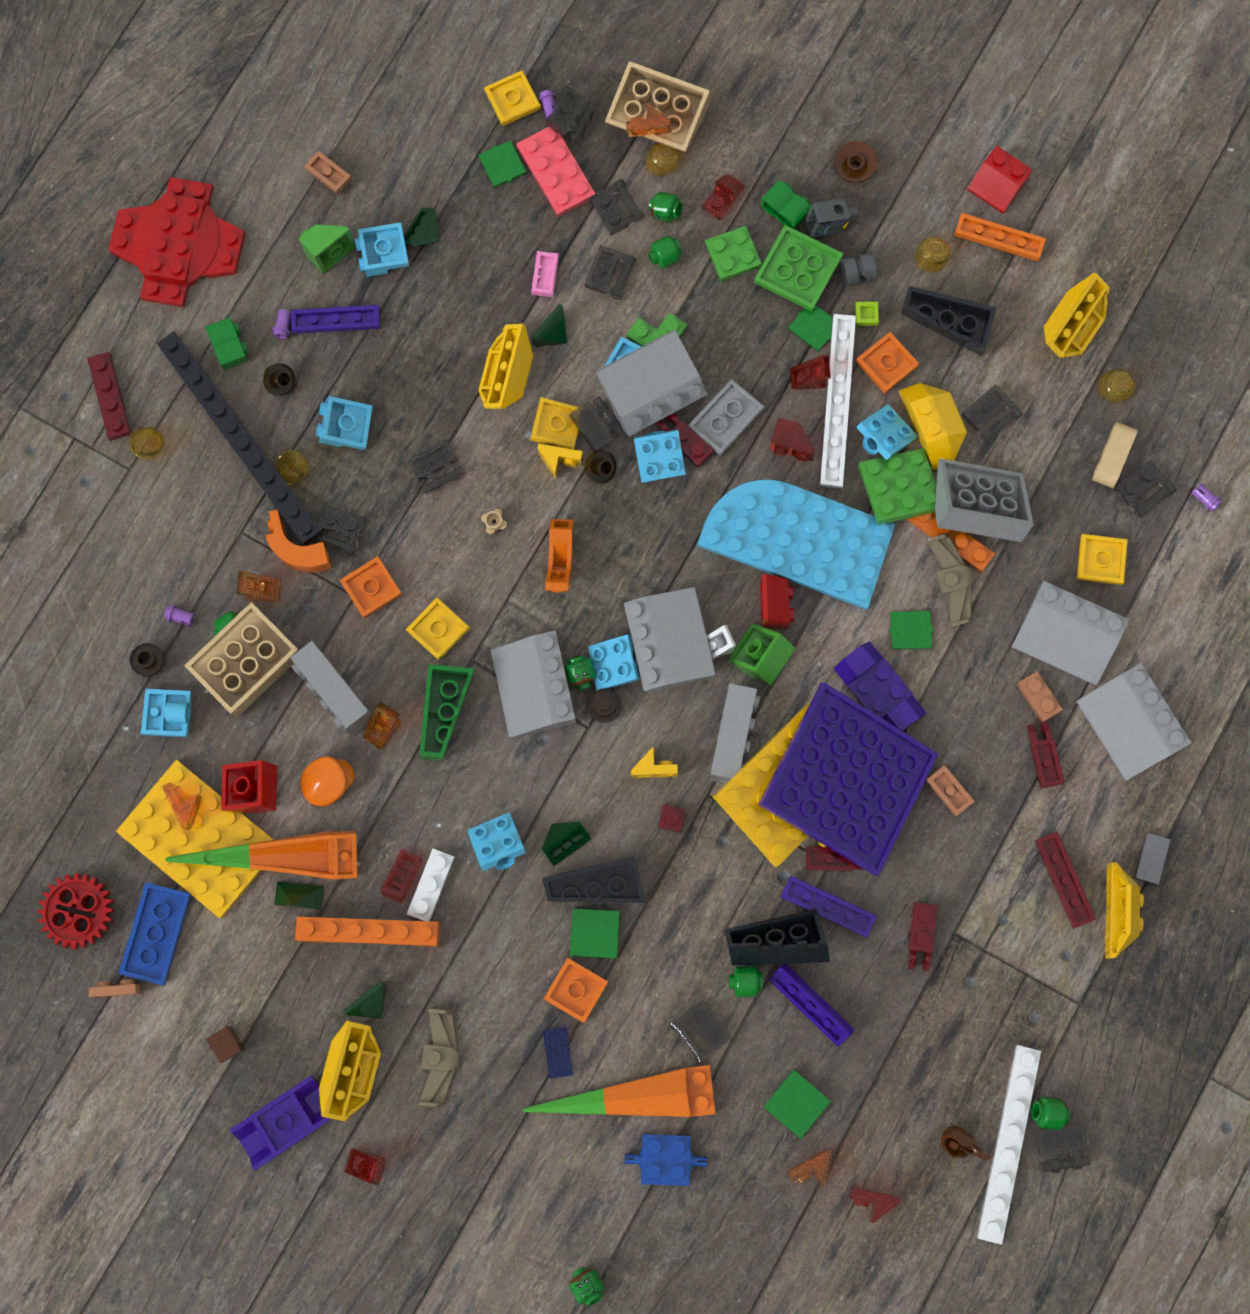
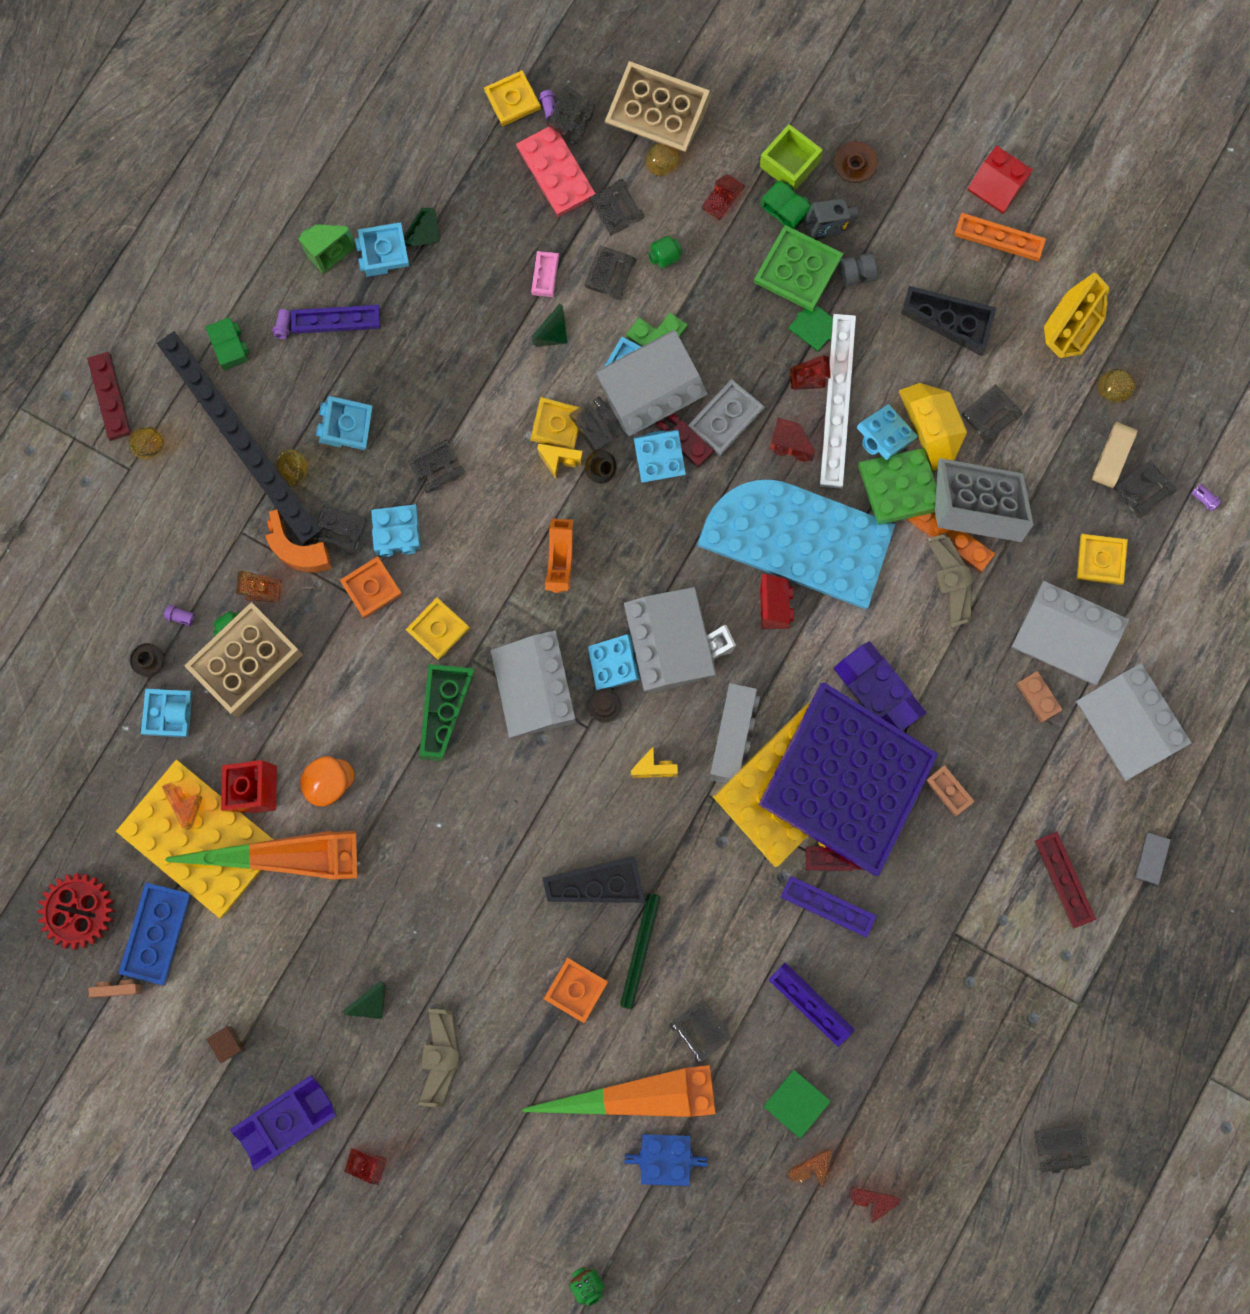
red plate [108,177,246,308] -> none
dark brown plate [263,363,296,396] -> none
dark green slope [274,882,324,910] -> none
light grey brick [290,641,375,736] -> none
orange arch [295,917,441,947] -> none
nougat plate [304,151,352,195] -> none
yellow wedge [319,1021,381,1121] -> none
clear orange slope [363,702,402,750] -> none
clear red slope [380,849,422,904] -> none
white plate [407,849,455,922] -> none
medium azure plate [467,812,526,871] -> none
green piece [478,140,526,188] -> none
yellow wedge [478,324,533,409] -> none
tan plate [481,509,507,534] -> none
dark green slope [541,822,591,866] -> none
clear blue tile [543,1027,573,1079] -> none
green head [564,655,596,690] -> none
green tile [570,909,620,959] -> none
clear orange slope [626,103,672,137] -> none
green head [649,192,683,223] -> none
dark red plate [658,804,686,833] -> none
bright green plate [705,226,762,282] -> none
black wedge [724,908,830,966] -> none
bright green slope [727,623,796,686] -> none
green head [728,966,763,998] -> none
lime plate [855,302,879,326] -> none
orange plate [856,332,919,394] -> none
green piece [888,611,934,650] -> none
dark red hinge [908,902,938,972] -> none
clear yellow hair [915,236,950,273] -> none
reddish brown piece [941,1126,992,1161] -> none
white plate [977,1045,1041,1245] -> none
dark red hinge [1027,721,1065,789] -> none
green head [1032,1096,1070,1131] -> none
yellow wedge [1105,862,1144,959] -> none
none -> medium azure plate [371,504,421,557]
none -> dark green axle [620,893,661,1009]
none -> lime piece [760,124,823,192]

